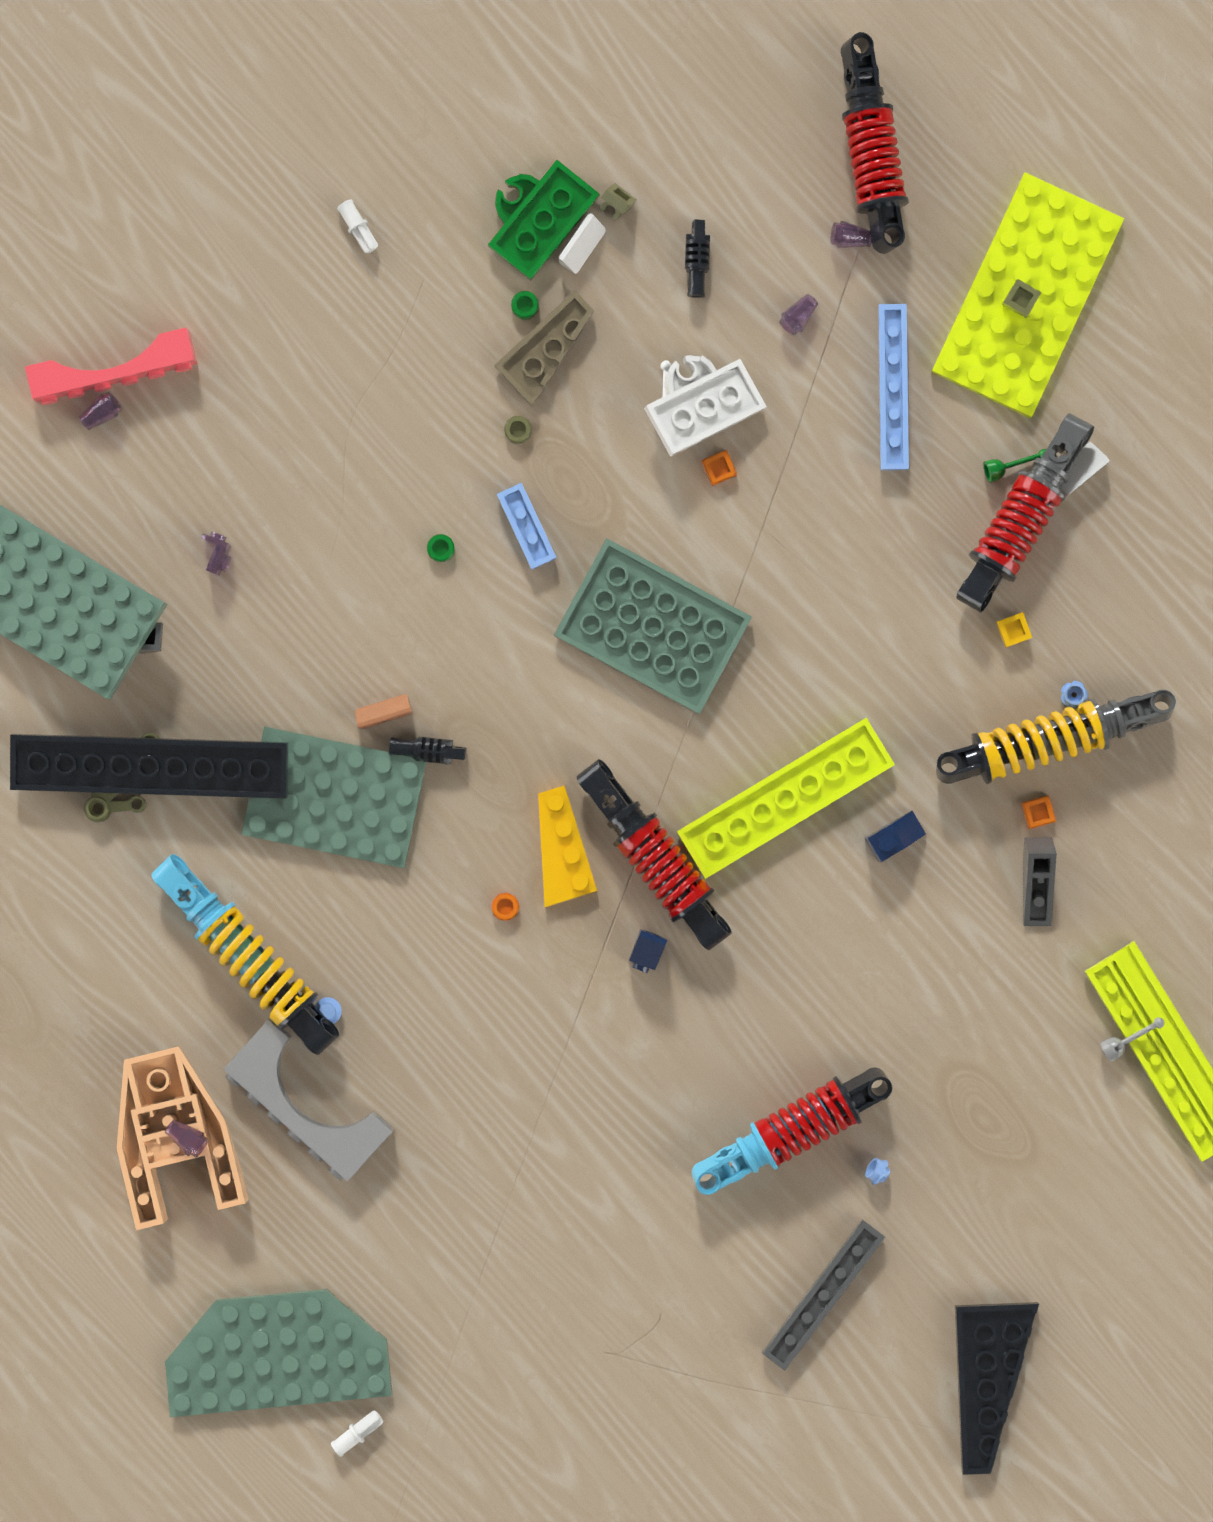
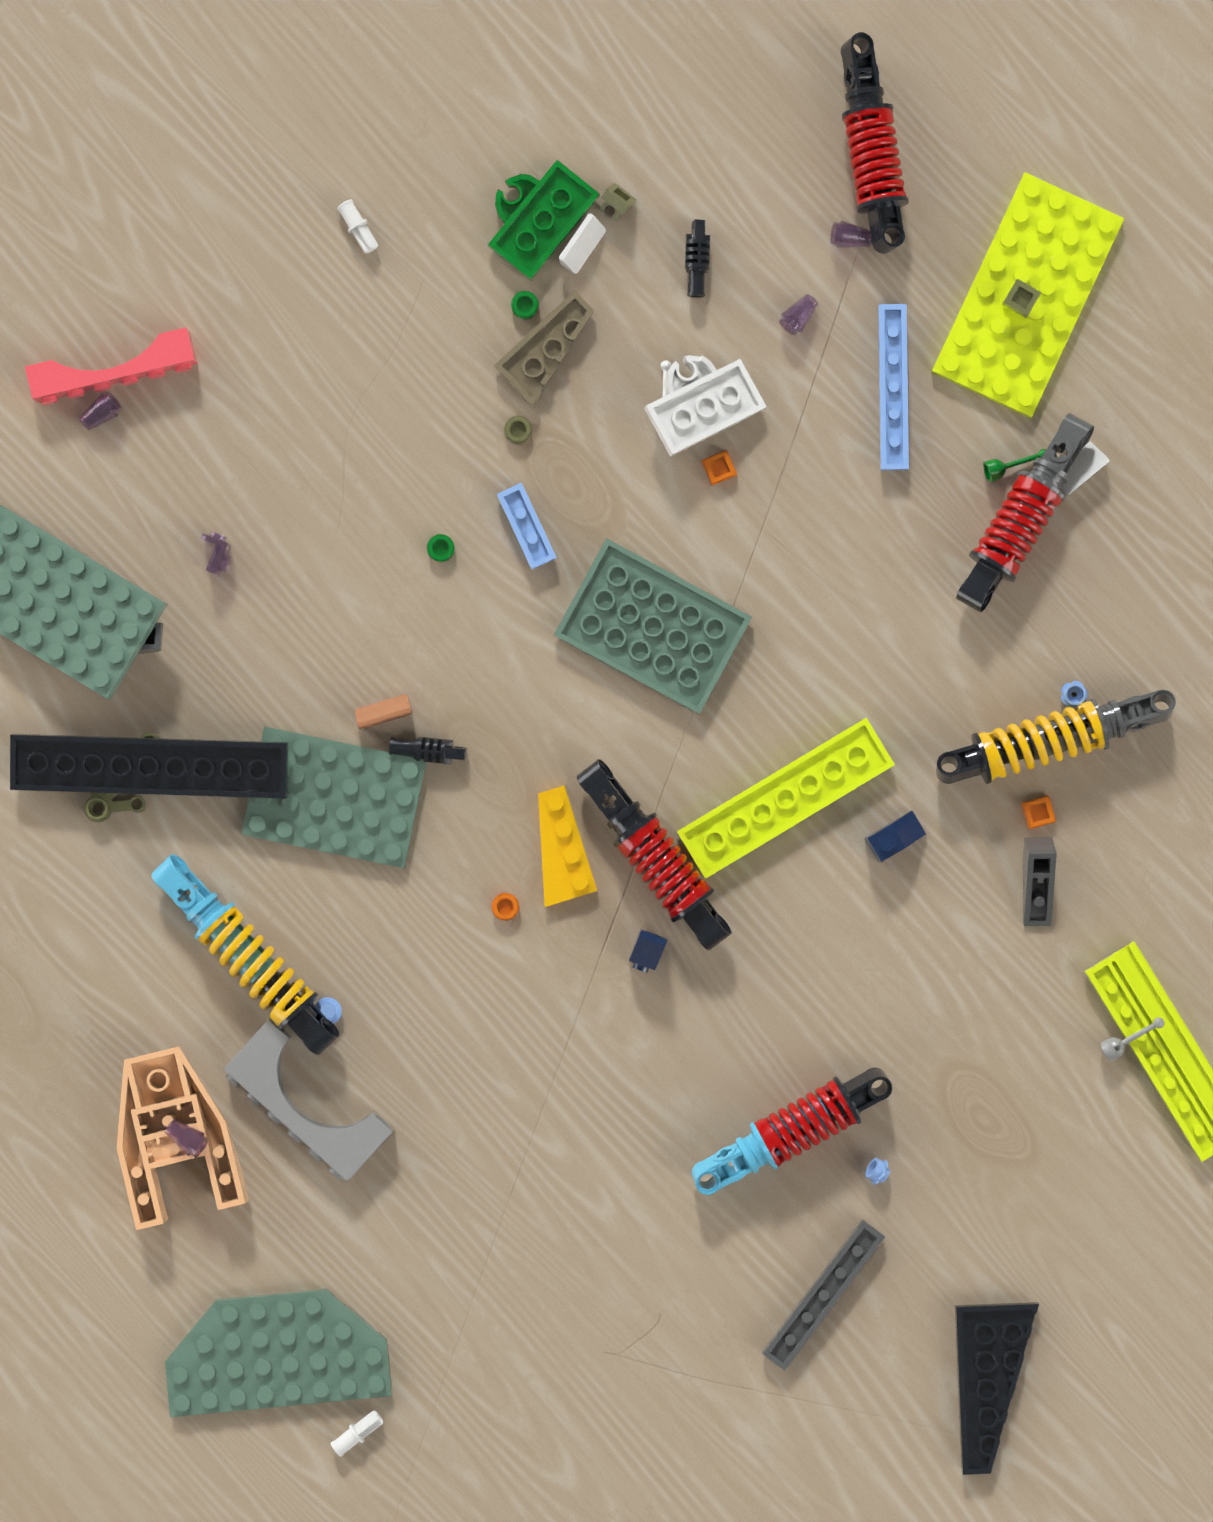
yellow plate [996,612,1033,648] -> none

